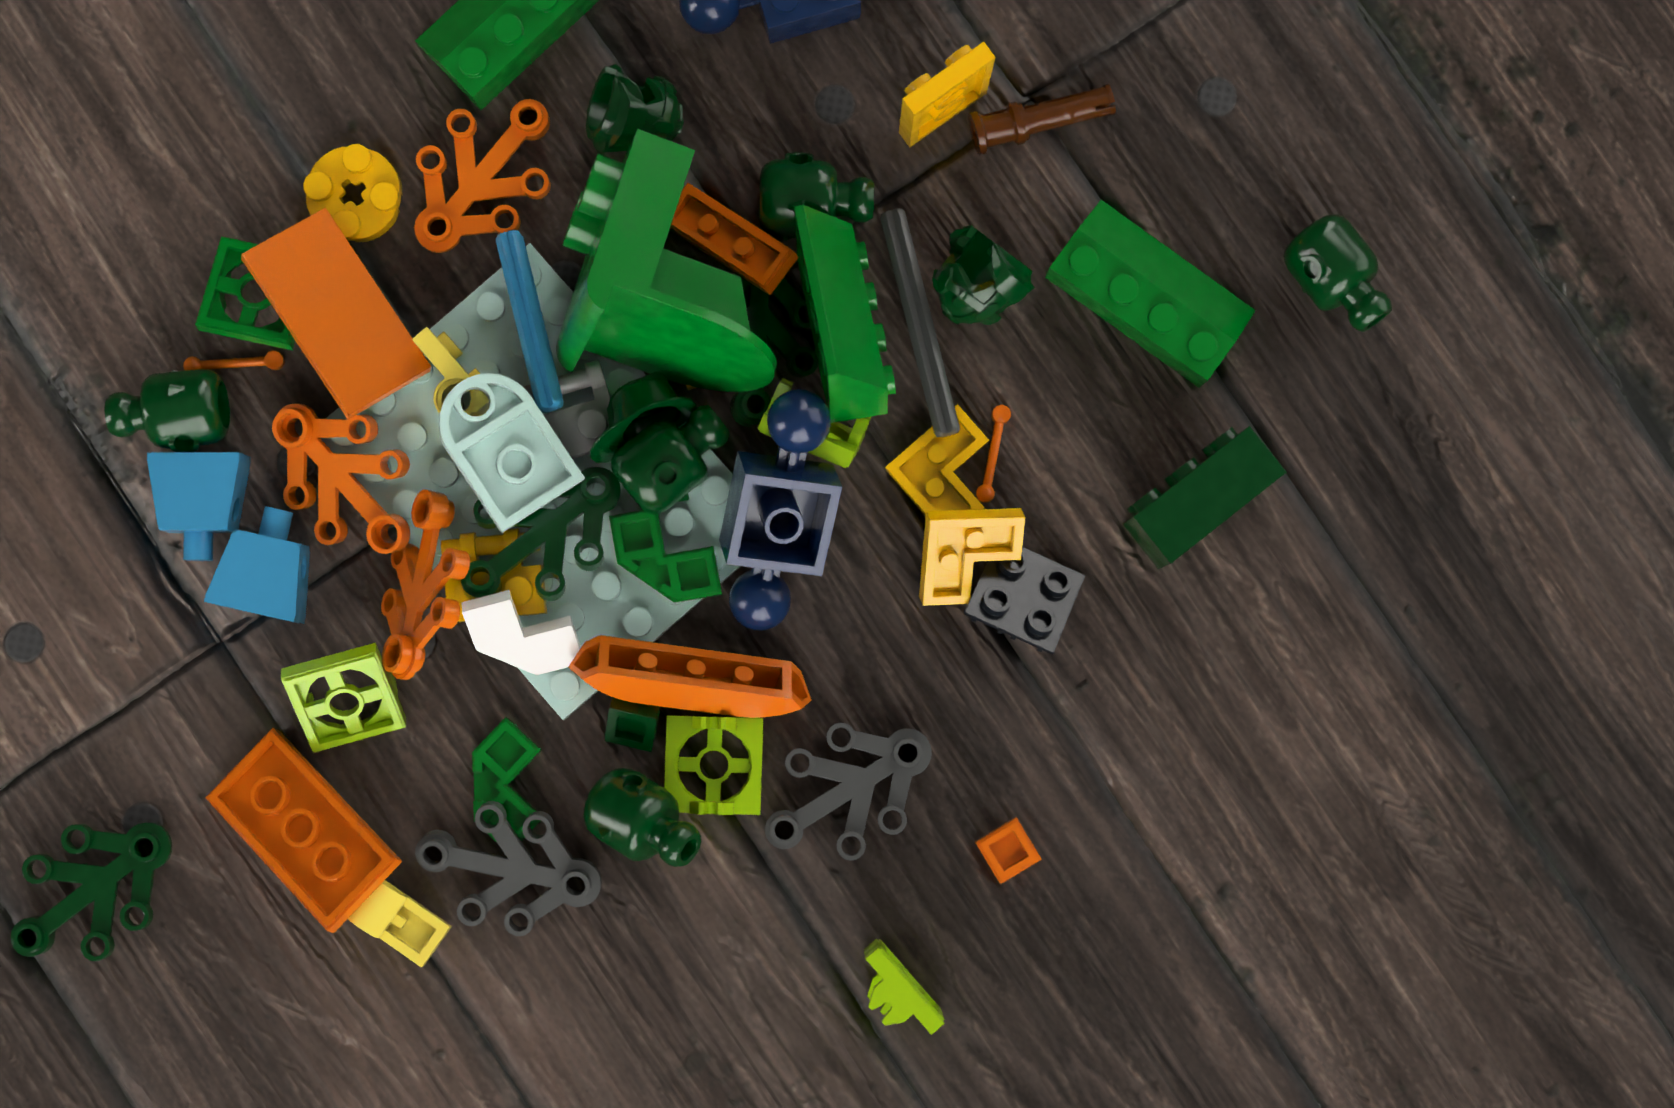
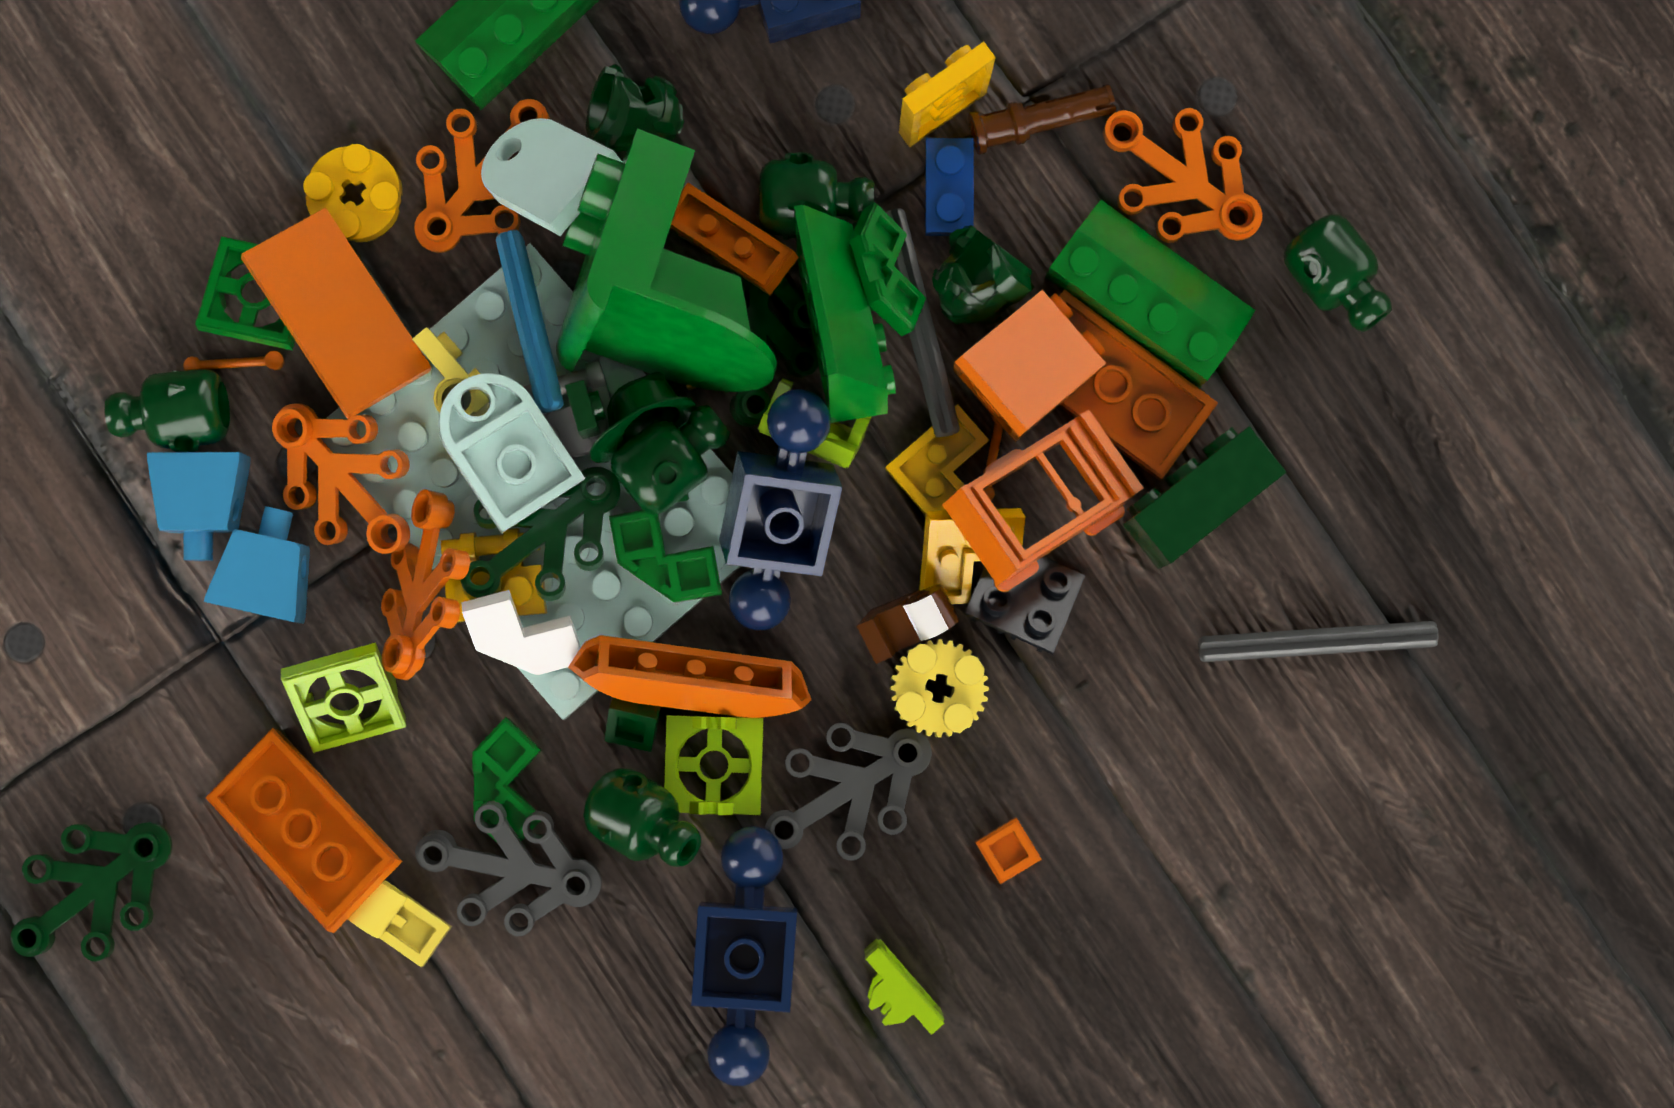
none -> light aqua tile [481,118,622,236]
none -> dark green plate [565,380,606,439]
none -> dark blue brick [691,826,798,1086]
none -> green tile [849,202,926,337]
none -> reddish brown leg [856,584,959,664]
none -> light yellow brick [890,639,989,737]
none -> blue plate [925,138,974,236]
none -> orange piece [942,409,1144,592]
none -> orange slope [953,290,1106,443]
none -> orange tile [1058,289,1218,481]
none -> orange plant [1103,108,1262,243]
none -> dark grey axle [1198,621,1439,662]

